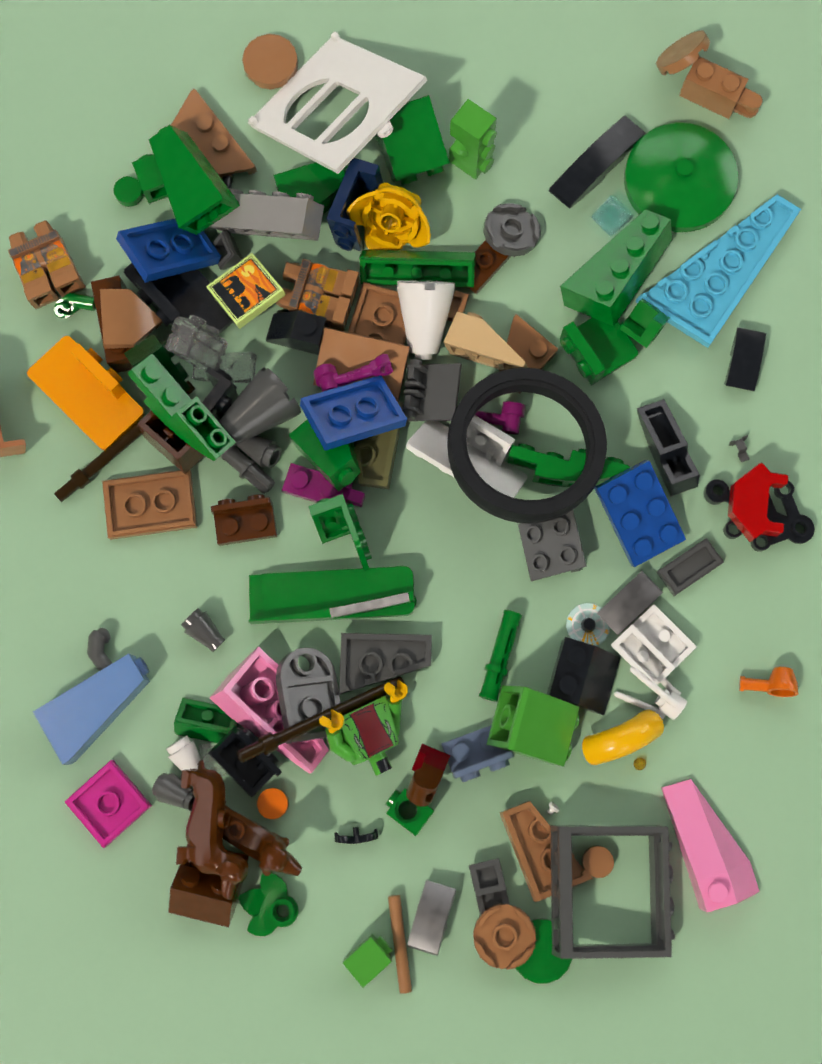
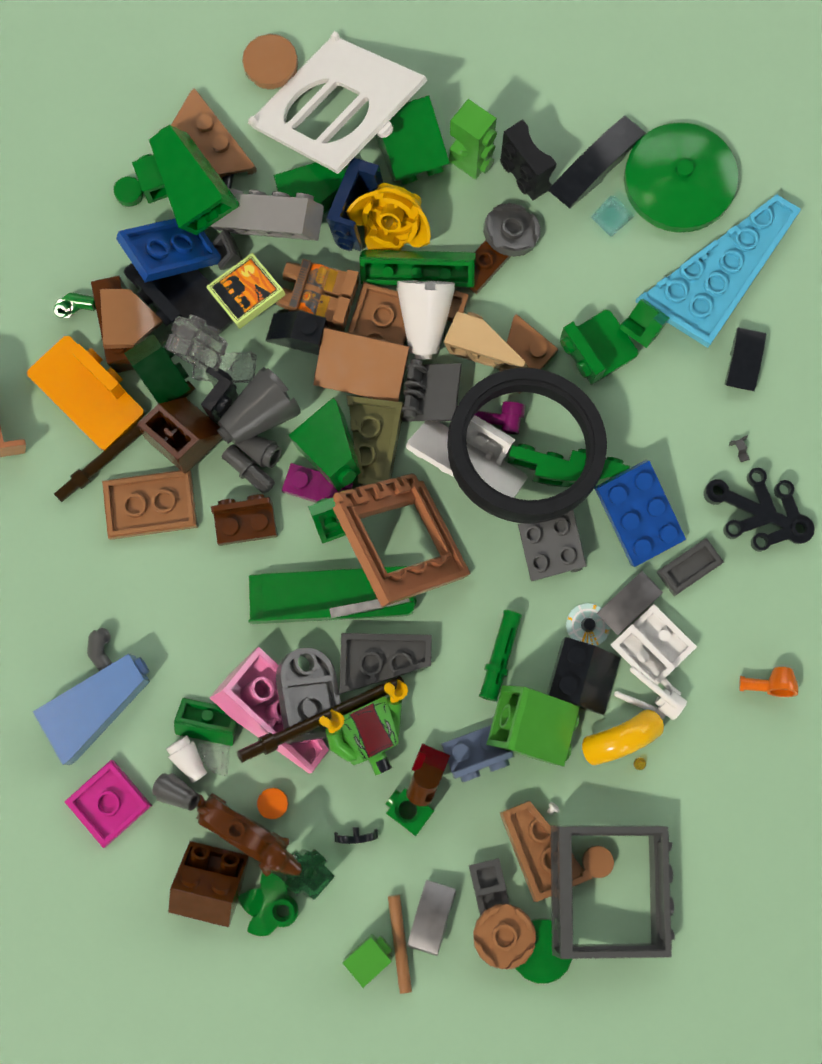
medium nougat hips [8,220,86,309] -> none
green slope [127,354,236,461] -> none
reddish brown animal [176,760,249,900] -> none
dark grey cone [181,608,225,652] -> none
black bracket [208,727,282,797] -> none
blue plate [300,375,407,451] -> none
magenta brick [313,354,394,392] -> none
green wedge [560,209,672,327] -> none
black slope [637,399,700,496] -> none
medium nougat tile [656,31,710,75] -> none
bright pink wedge [661,779,760,913] -> none
medium nougat brick [679,57,763,119] -> none
red piece [728,463,788,542] -> none
none -> clear green brick [282,849,335,900]
none -> nougat hinge [333,473,471,607]
none -> black brick [500,119,557,201]

